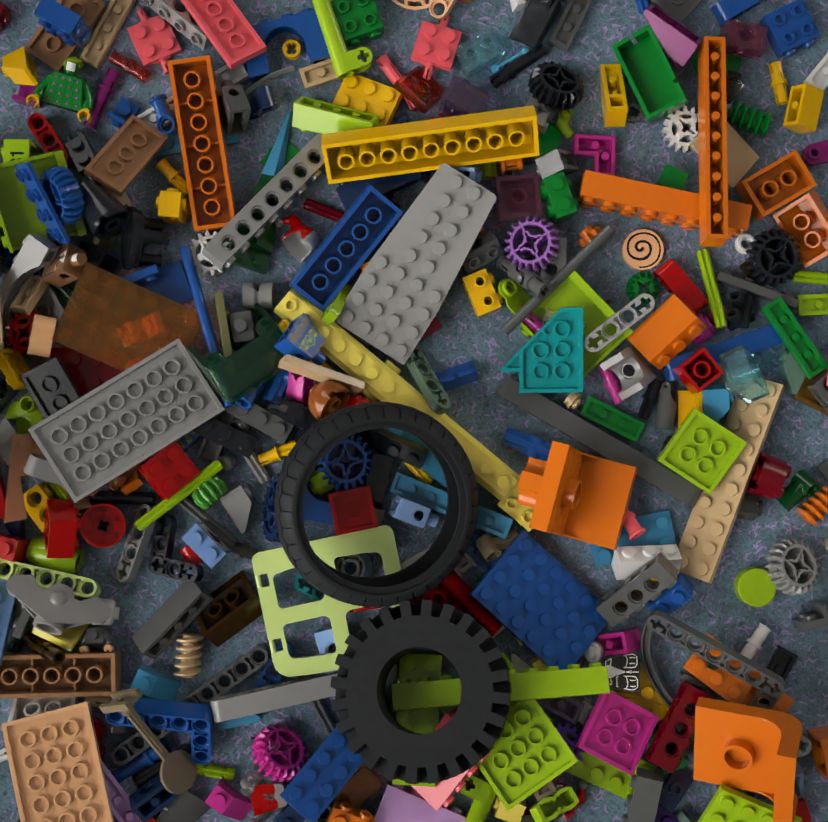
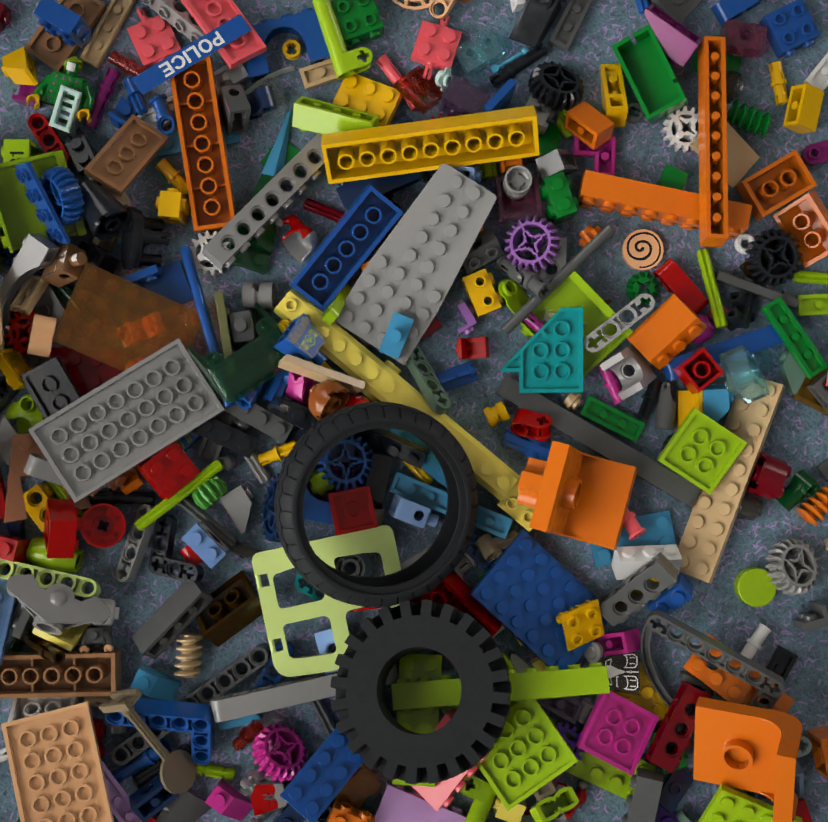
none -> light aqua slope [49,85,82,133]
none -> blue axle [123,76,148,115]
none -> blue sticker [132,14,251,95]
none -> clear red pin [232,720,263,751]
none -> dark azure tile [379,312,414,359]
none -> light aqua plate [435,67,455,93]
none -> red bracket [456,336,490,360]
none -> medium lavender bracket [457,302,477,336]
none -> yellow wheel [482,401,510,428]
none -> blue tile [483,78,517,112]
none -> light grey wheel [502,165,532,199]
none -> red piece [510,408,552,442]
none -> yellow hinge [556,599,605,652]
none -> orange brick [564,101,615,150]

